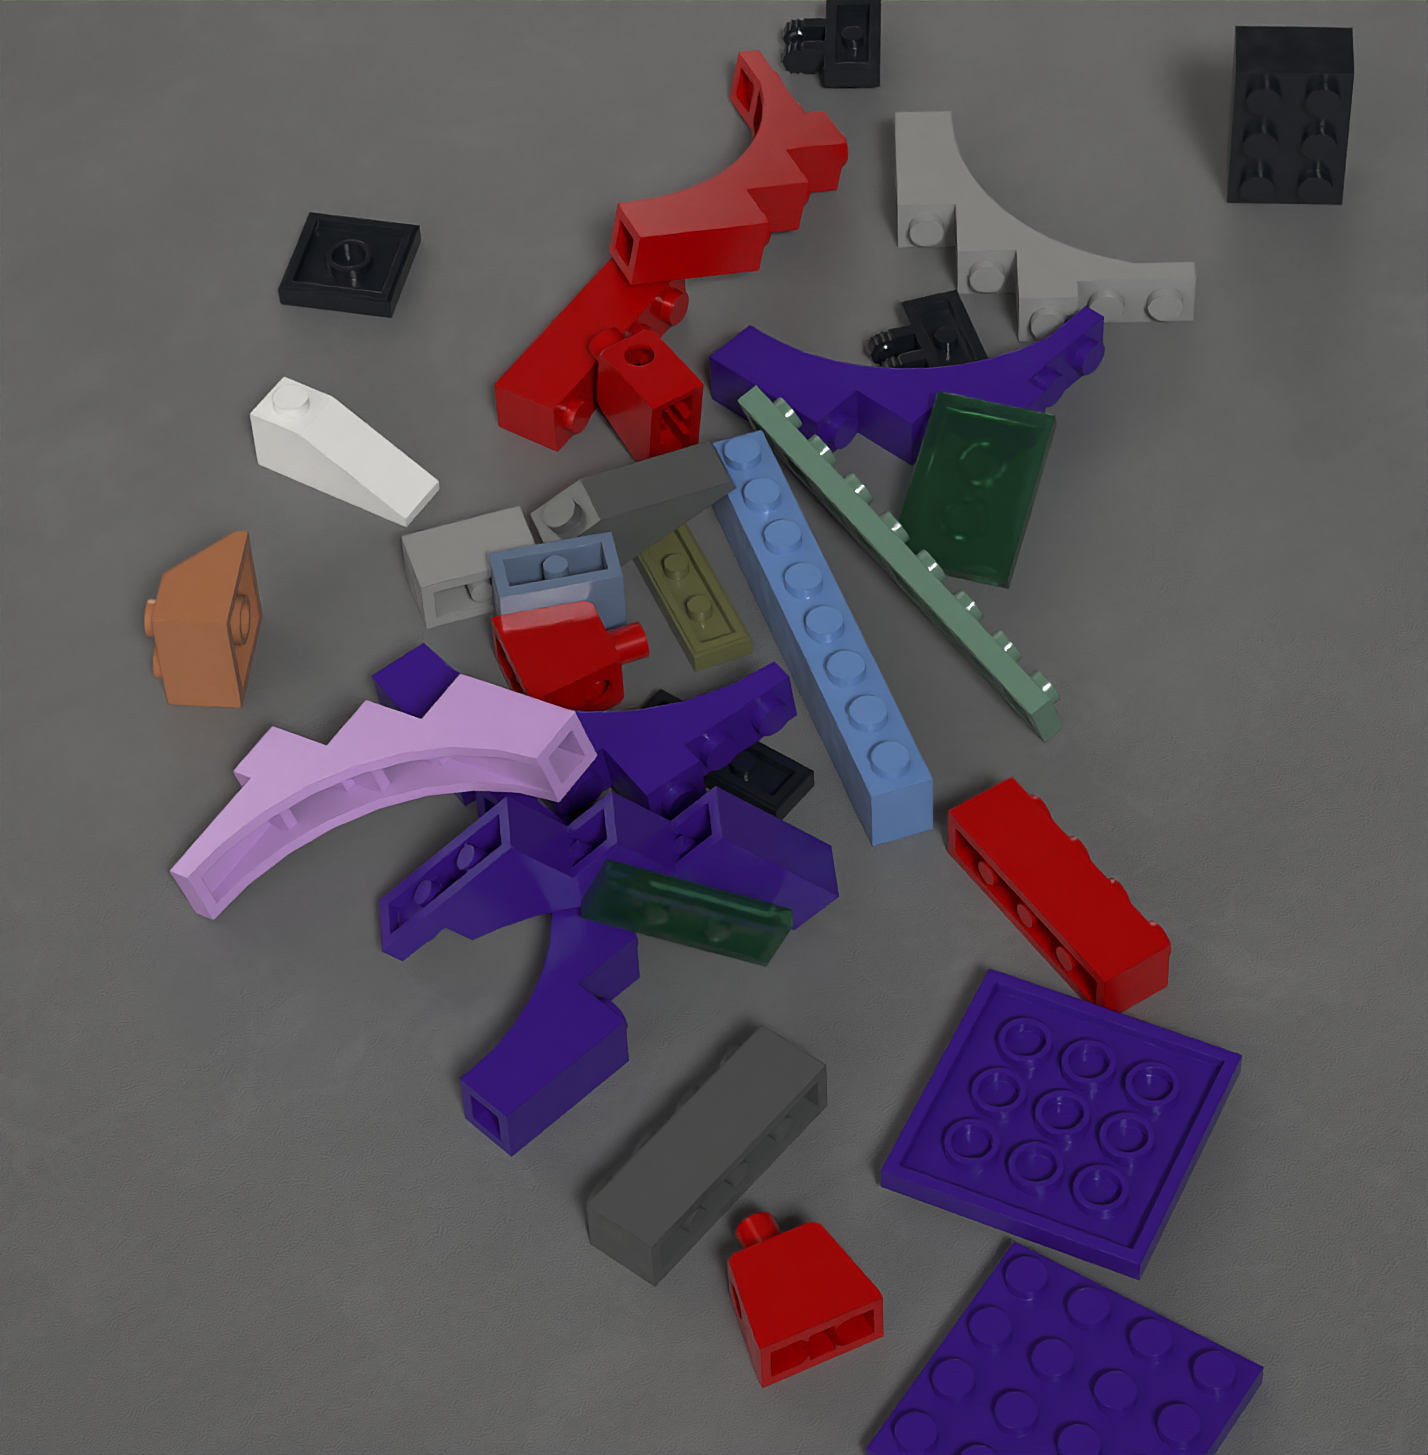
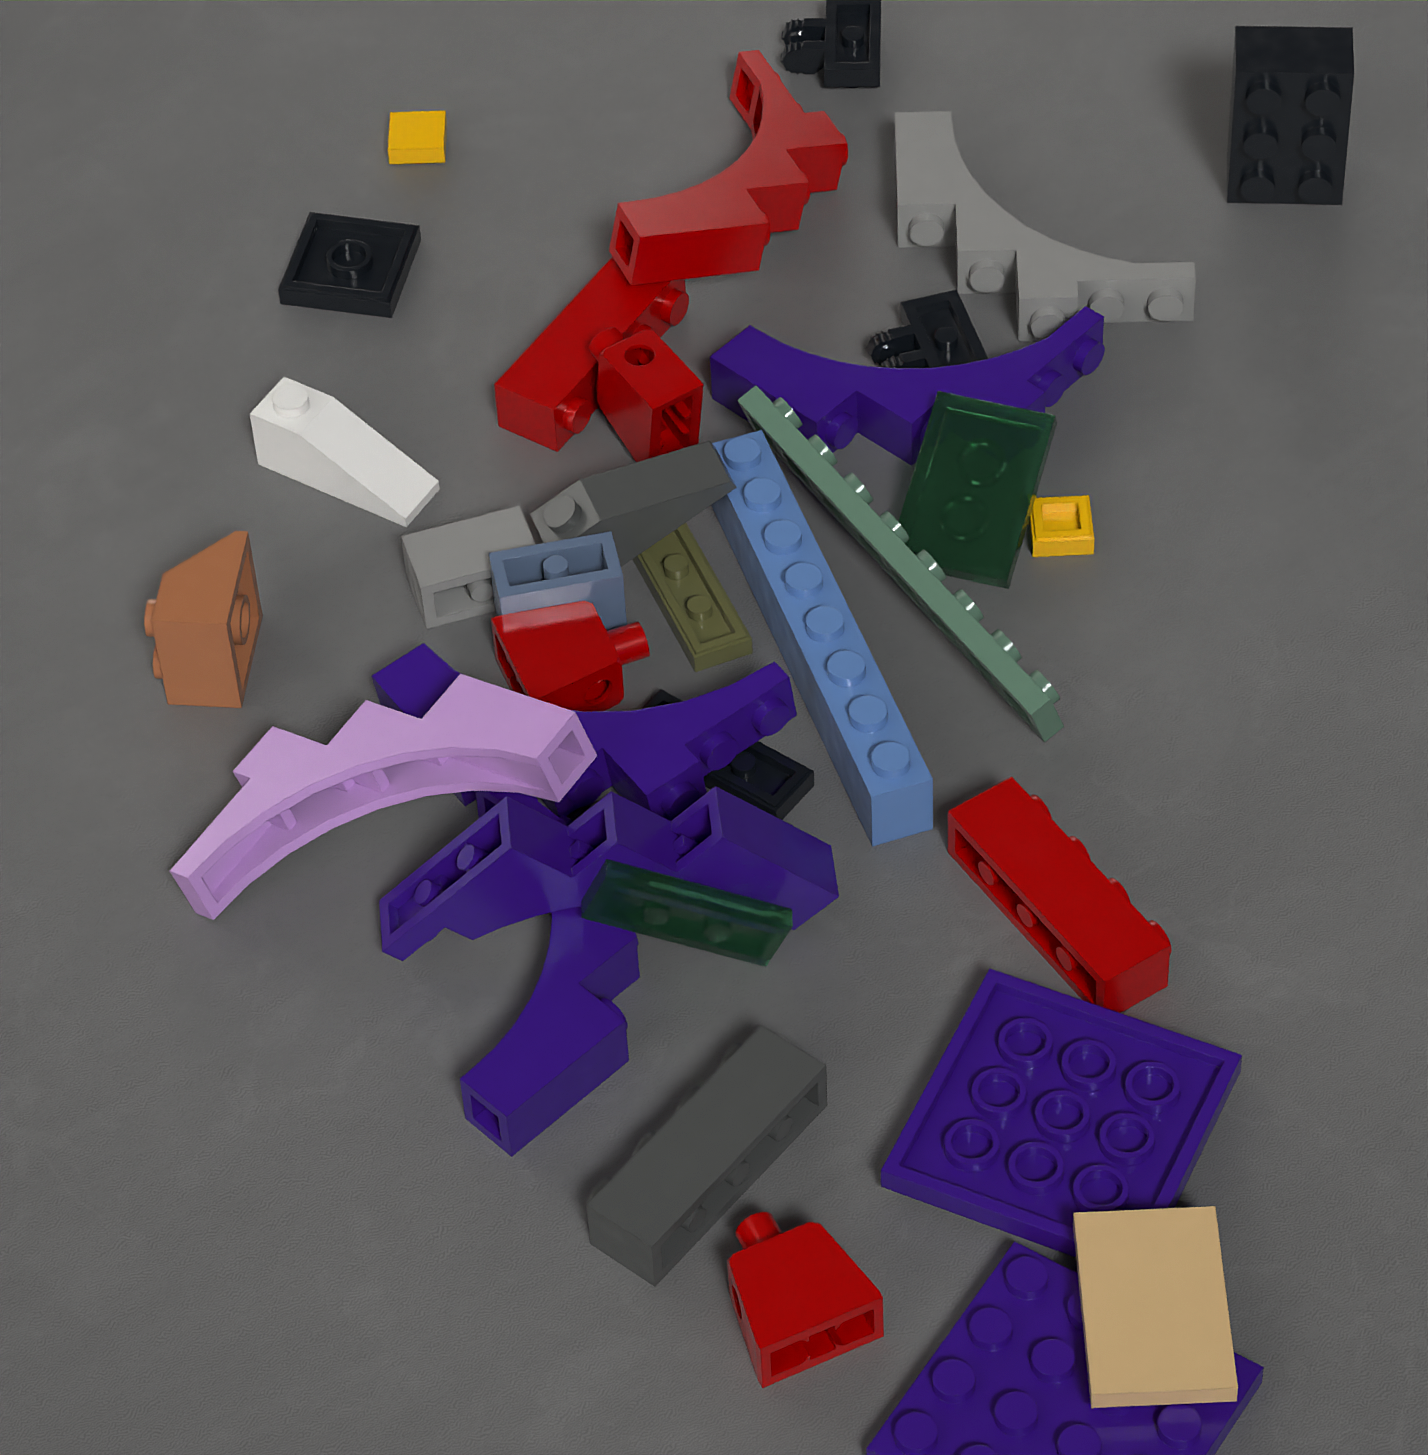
none -> yellow tile [388,110,447,164]
none -> yellow tile [1028,495,1094,557]
none -> tan tile [1073,1206,1238,1408]

